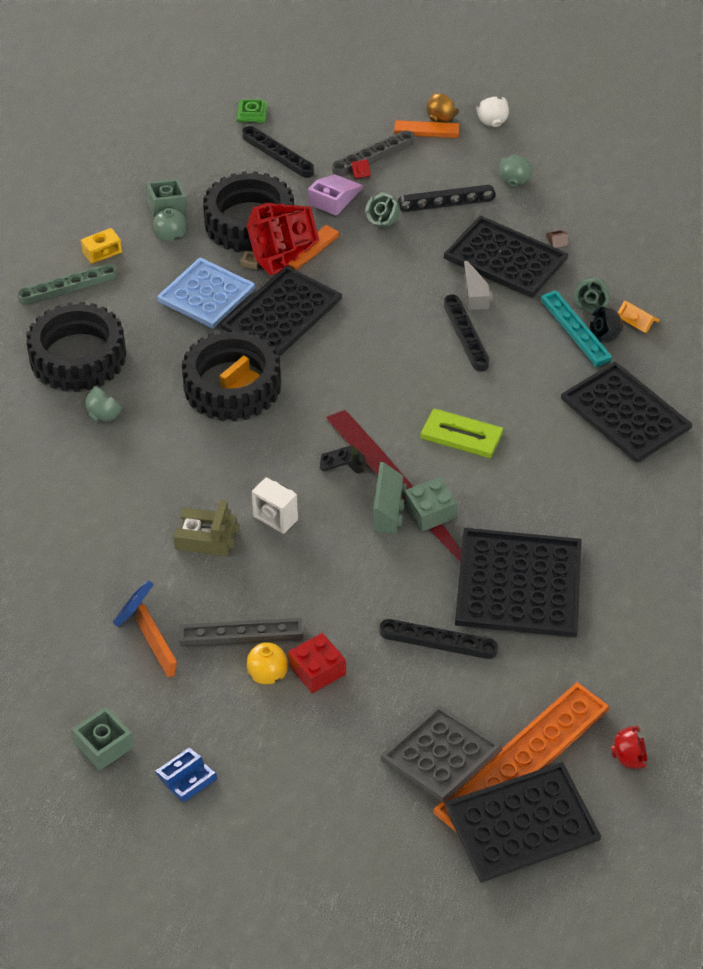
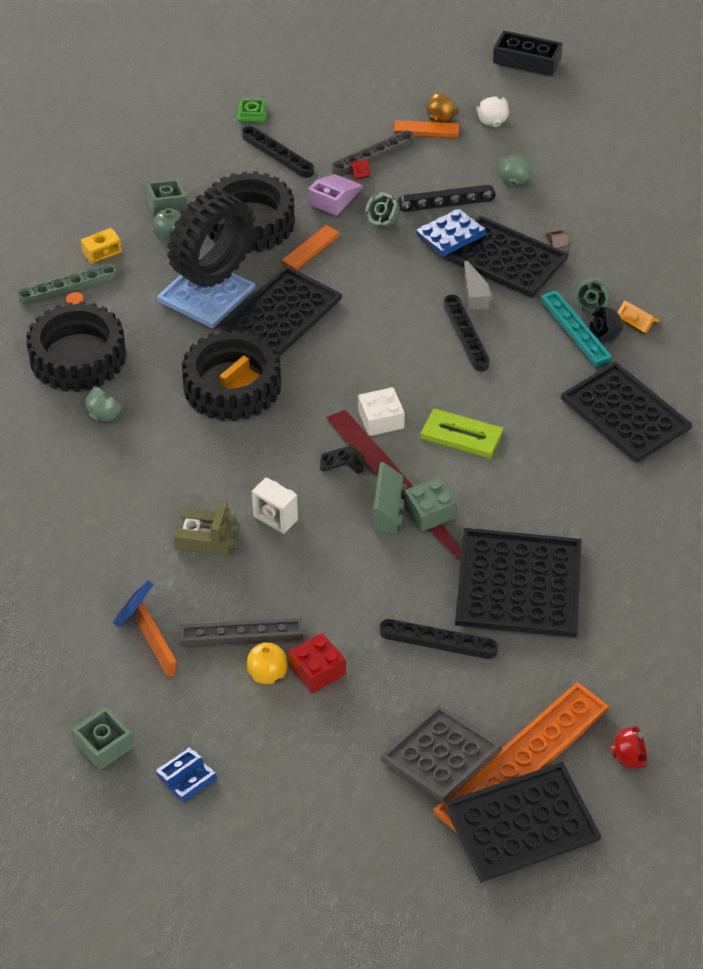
dark tan plate [240,250,259,270] -> none
red wedge [247,203,319,275] -> none
none -> orange tile [66,292,84,305]
none -> black tyre [167,189,256,288]
none -> white brick [358,387,405,436]
none -> plate [416,209,487,257]
none -> black brick [493,30,563,76]

